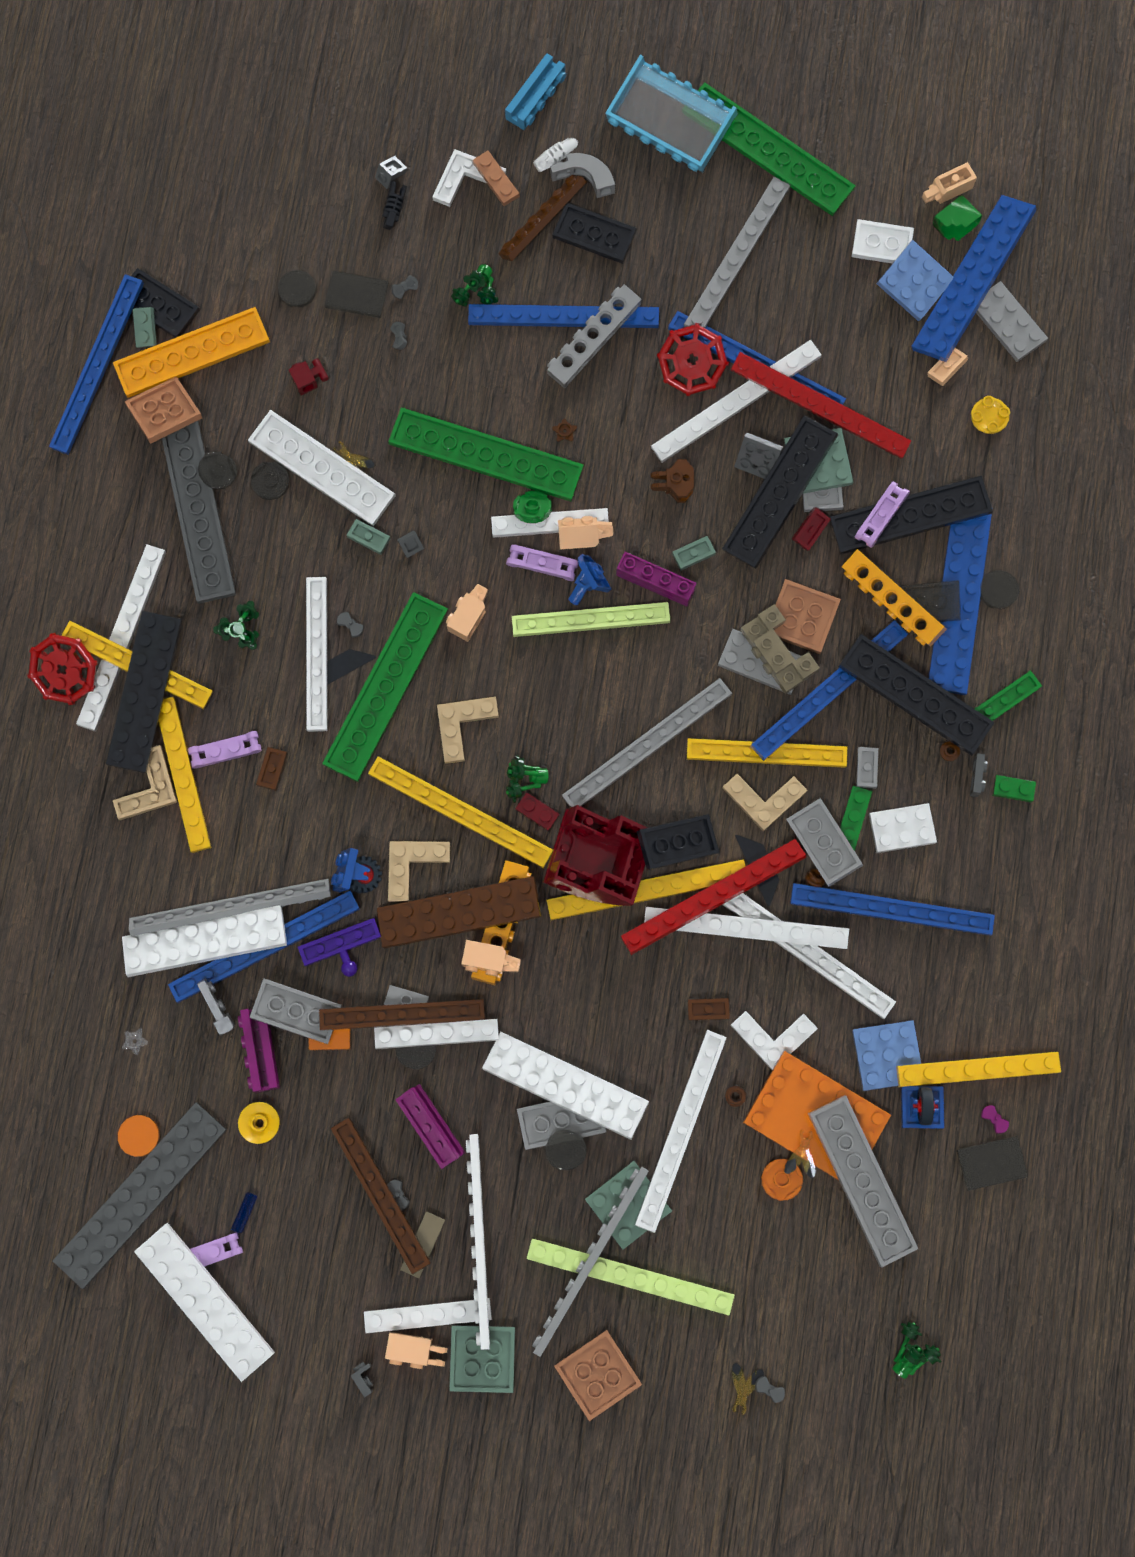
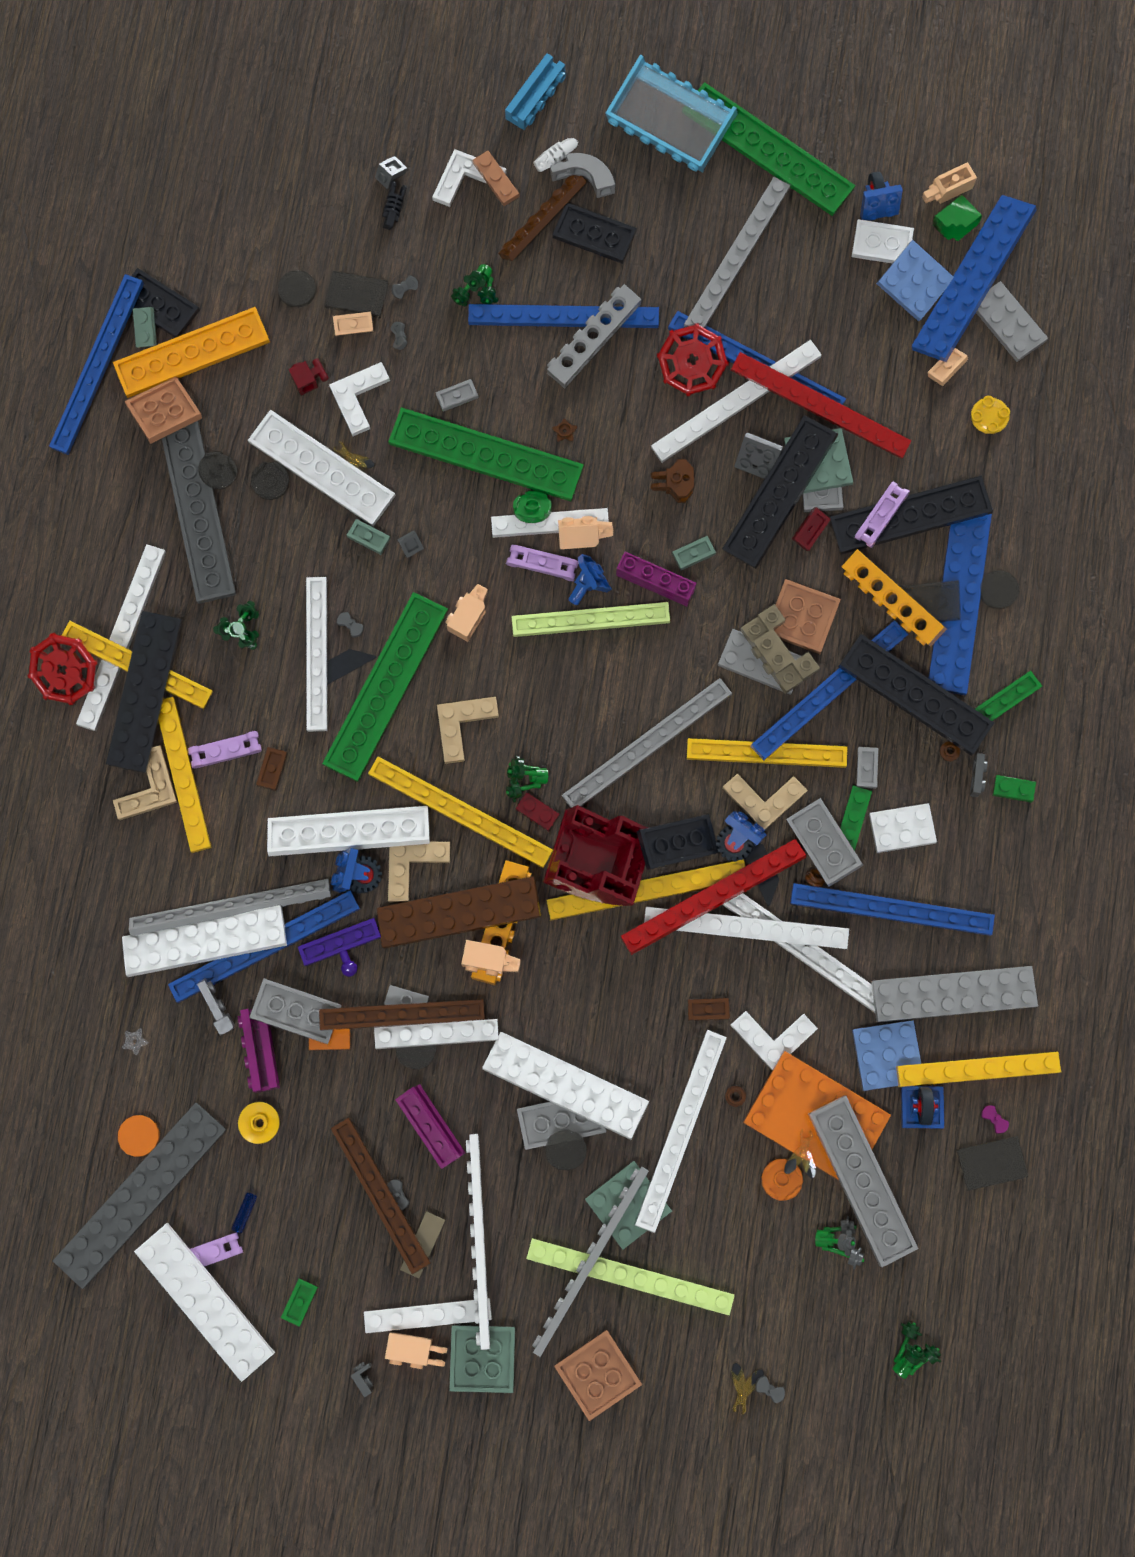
none -> white plate [267,806,430,856]
none -> green plate [281,1278,318,1327]
none -> white plate [329,362,390,436]
none -> light nougat plate [333,312,374,336]
none -> light grey plate [436,379,478,412]
none -> plate [716,811,767,861]
none -> plant [815,1216,864,1270]
none -> blue plate [860,172,903,220]
none -> light grey plate [871,966,1038,1022]

